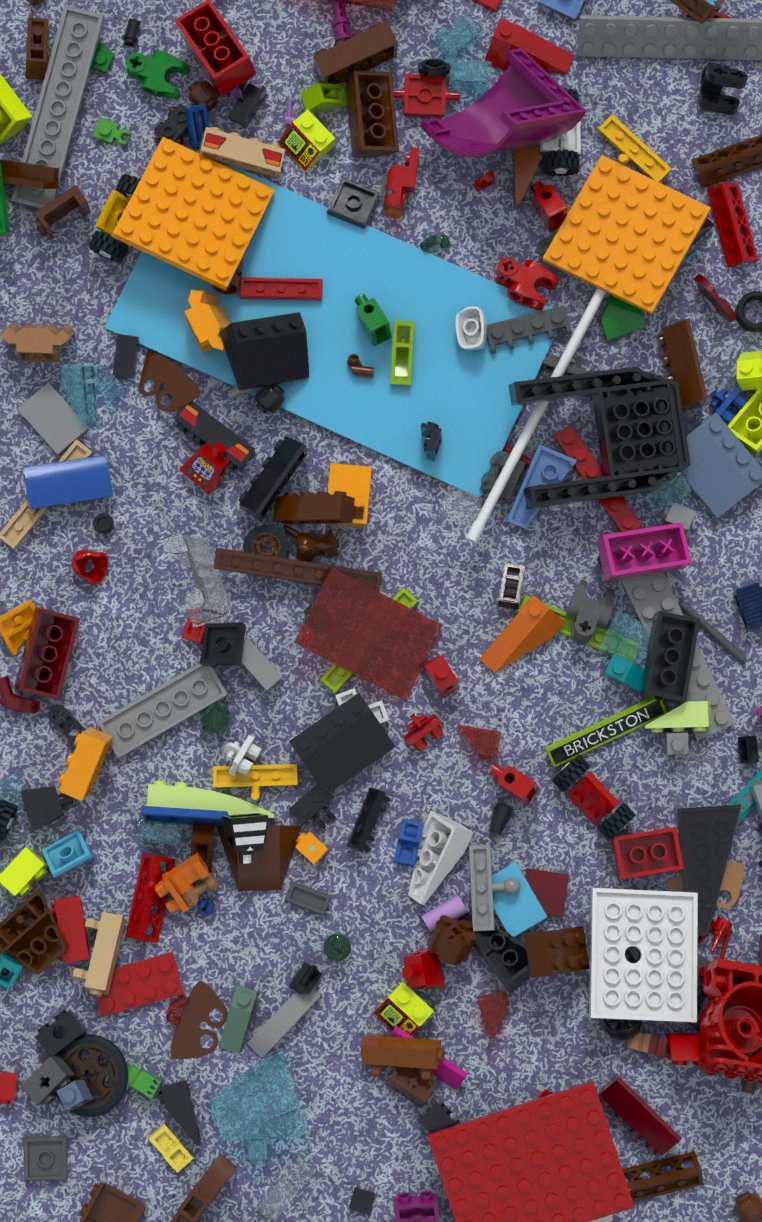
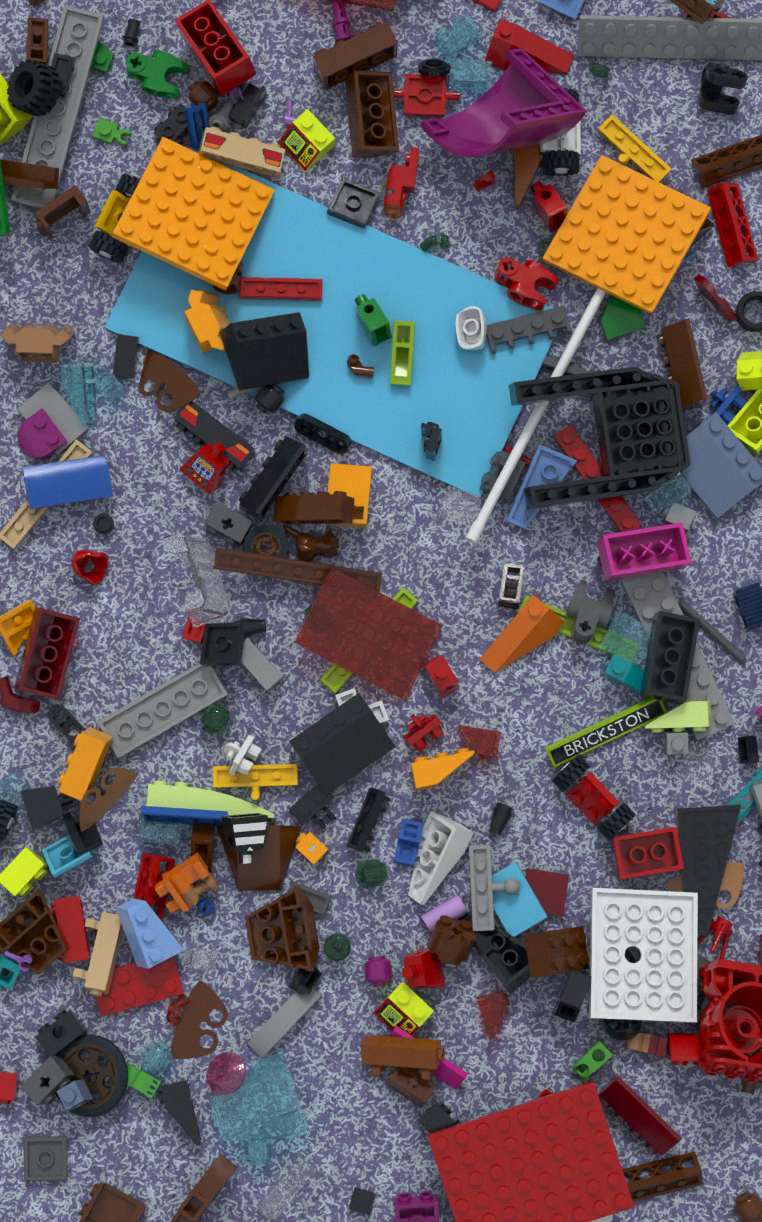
light yellow slope [148,1123,194,1173] -> none
sand green slope [219,985,258,1053] -> none
lime slope [301,83,348,113] -> none
red torso [489,764,539,806] -> none
none -> medium lavender hand [4,951,32,971]
none -> black tyre [7,59,61,117]
none -> magenta slope [18,408,67,460]
none -> black tile [51,53,76,99]
none -> black panel [63,812,103,856]
none -> medium nougat piece [79,767,137,832]
none -> light blue wedge [116,898,184,969]
none -> clear light blue head [141,1040,173,1074]
none -> clear bracket [182,946,218,972]
none -> dark grey brick [204,501,254,546]
none -> clear pink dish [206,1052,246,1095]
none -> light grey cone [208,102,233,132]
none -> black cone [235,618,266,638]
none -> reddish brown wedge [245,886,320,971]
none -> black beam [294,413,352,454]
none -> clear green head [355,859,388,889]
none -> magenta head [364,956,393,987]
none -> light orange slope [410,748,475,791]
none -> black slope [552,969,592,1022]
none -> bright green leg [572,1038,613,1080]
none -> tile [589,63,611,78]

